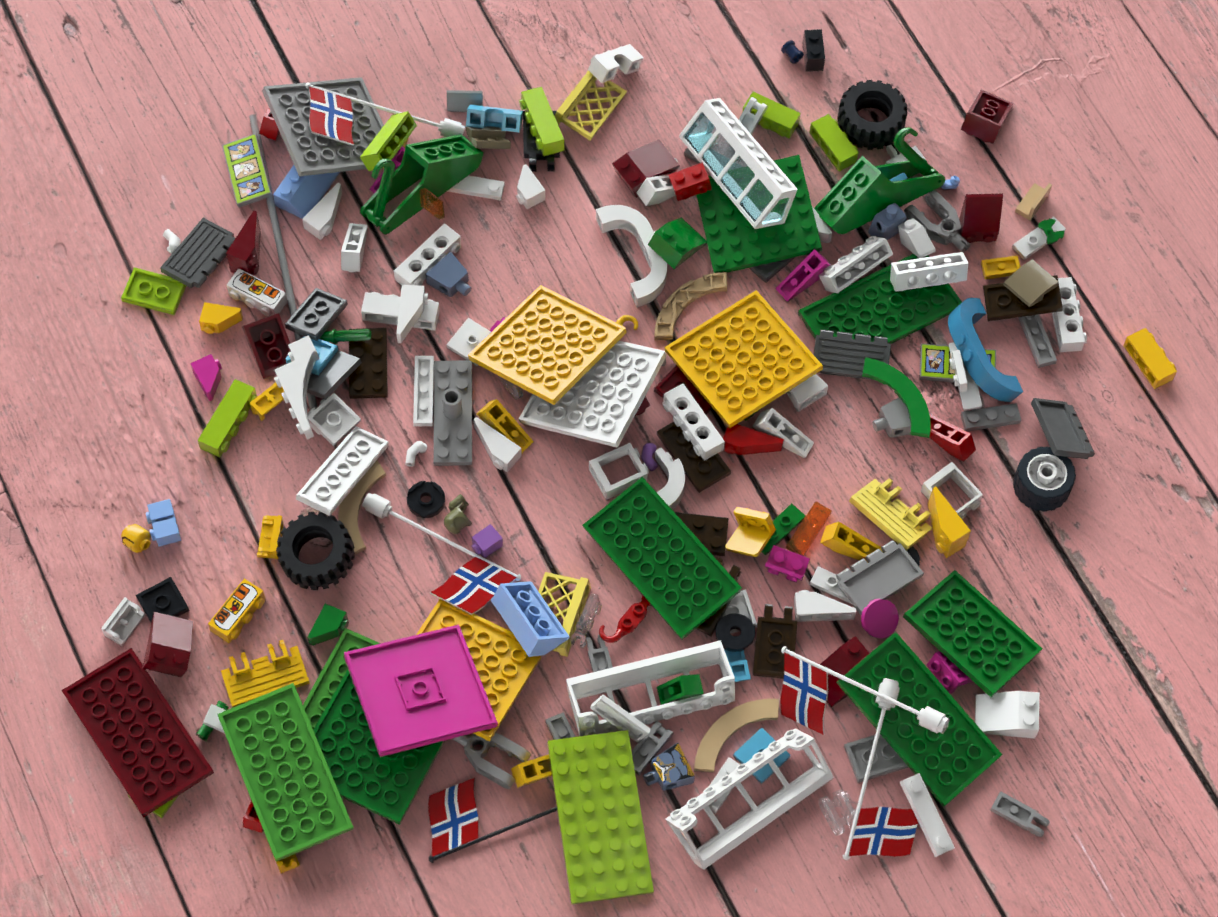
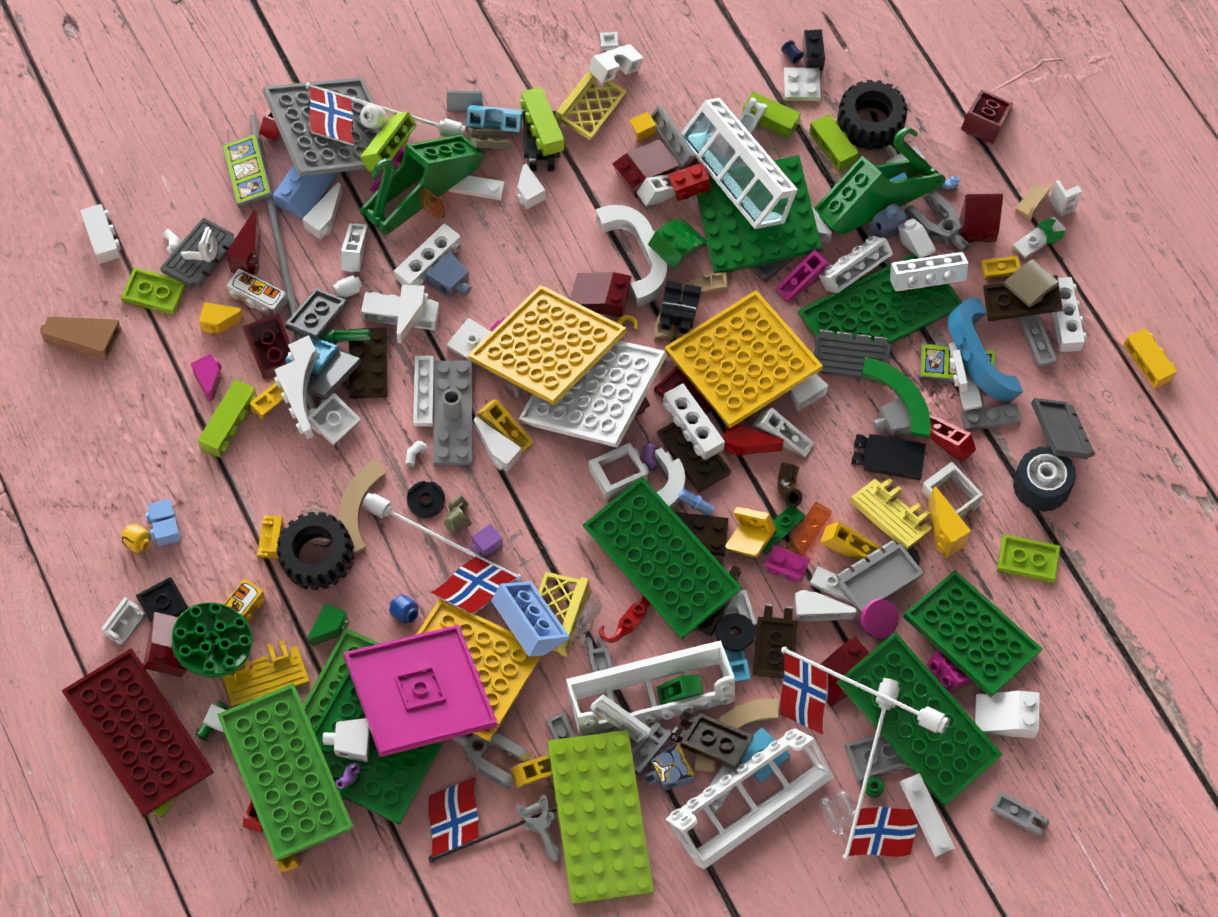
white tile [296,426,389,516] -> none
none -> medium nougat slope [40,317,121,360]
none -> white brick [80,204,121,264]
none -> green bracket [171,602,252,678]
none -> white piece [181,227,218,262]
none -> white torso [323,718,370,762]
none -> white brick [333,275,362,299]
none -> medium lavender arm [336,763,360,789]
none -> white head [360,105,387,130]
none -> blue head [389,595,419,624]
none -> light grey piece [516,795,560,862]
none -> slope [570,272,632,318]
none -> white tile [600,32,619,51]
none -> yellow panel [629,111,656,143]
none -> light grey tile [651,105,696,169]
none -> black hips [660,280,702,334]
none -> dark brown tile [671,711,753,770]
none -> light blue axle [678,489,715,516]
none -> dark brown cylinder [777,462,803,507]
none -> white plate [783,67,821,101]
none -> black tile [851,434,926,481]
none -> green plate [865,777,884,797]
none -> lime tile [996,534,1061,583]
none -> white panel [1049,180,1082,217]

